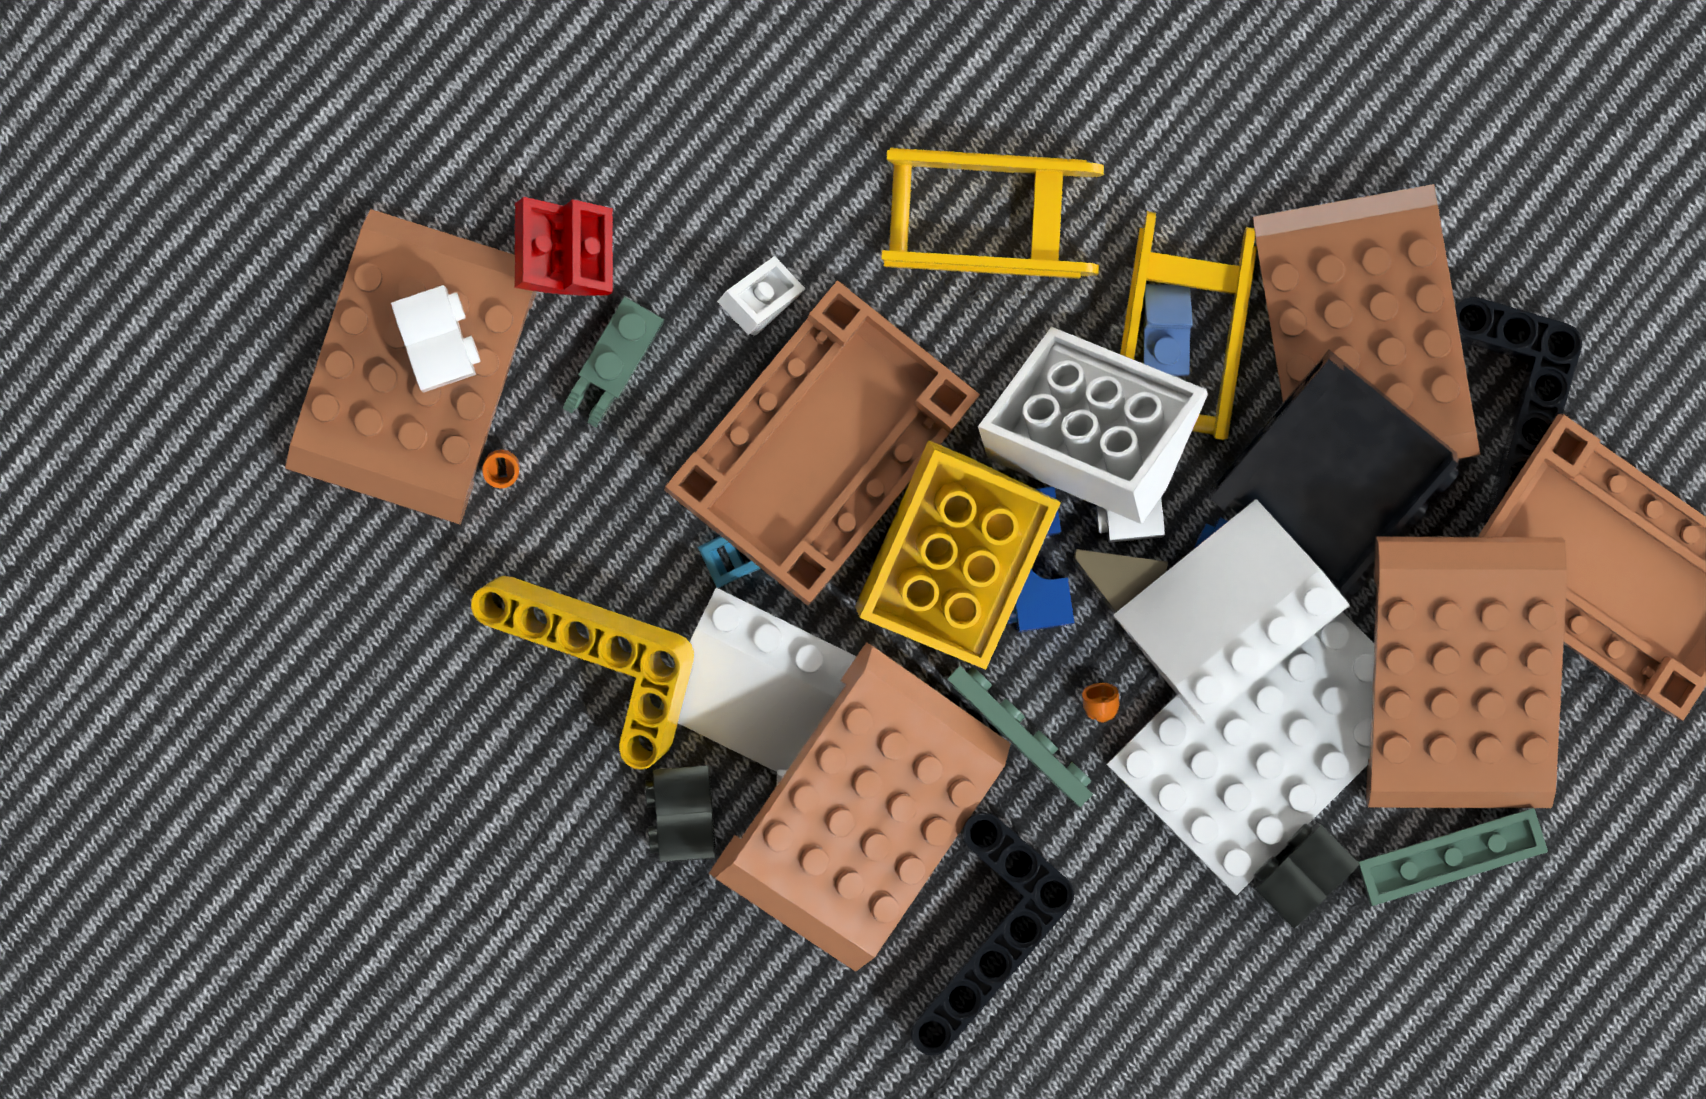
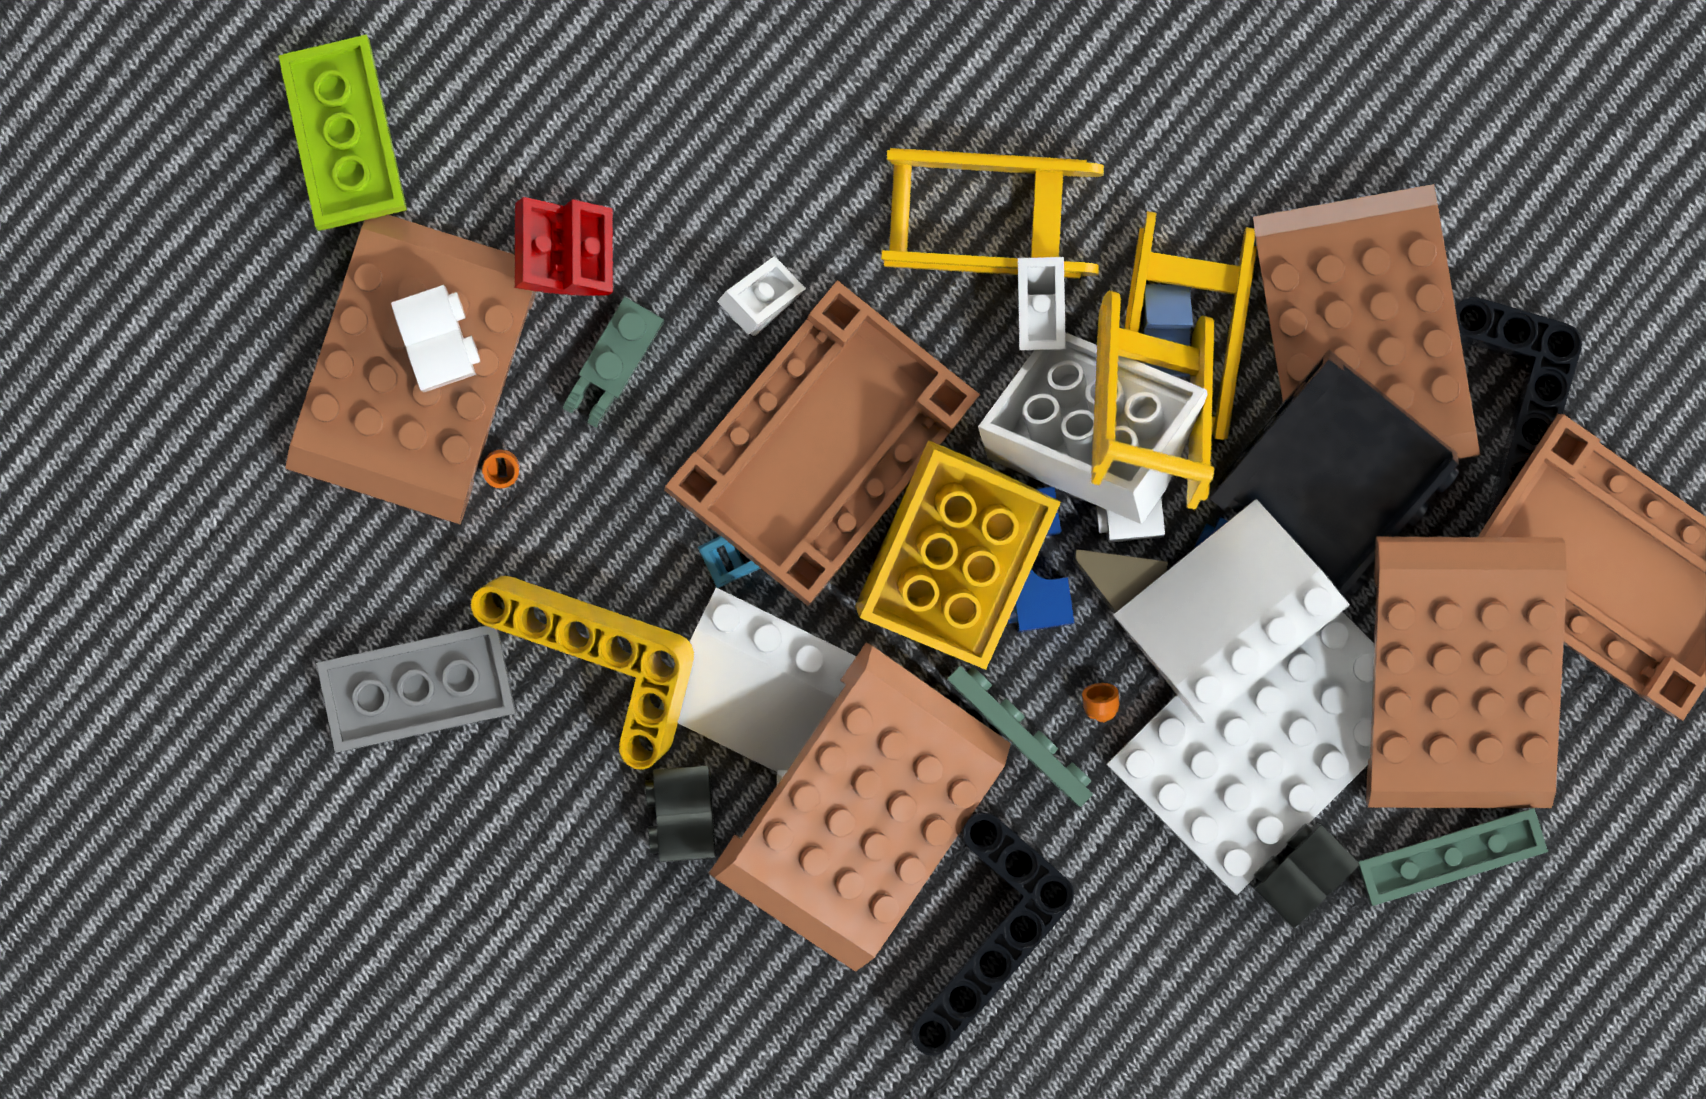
none -> lime plate [278,34,407,231]
none -> light grey plate [316,626,516,753]
none -> white slope [1018,257,1066,350]
none -> yellow piece [1091,290,1214,510]

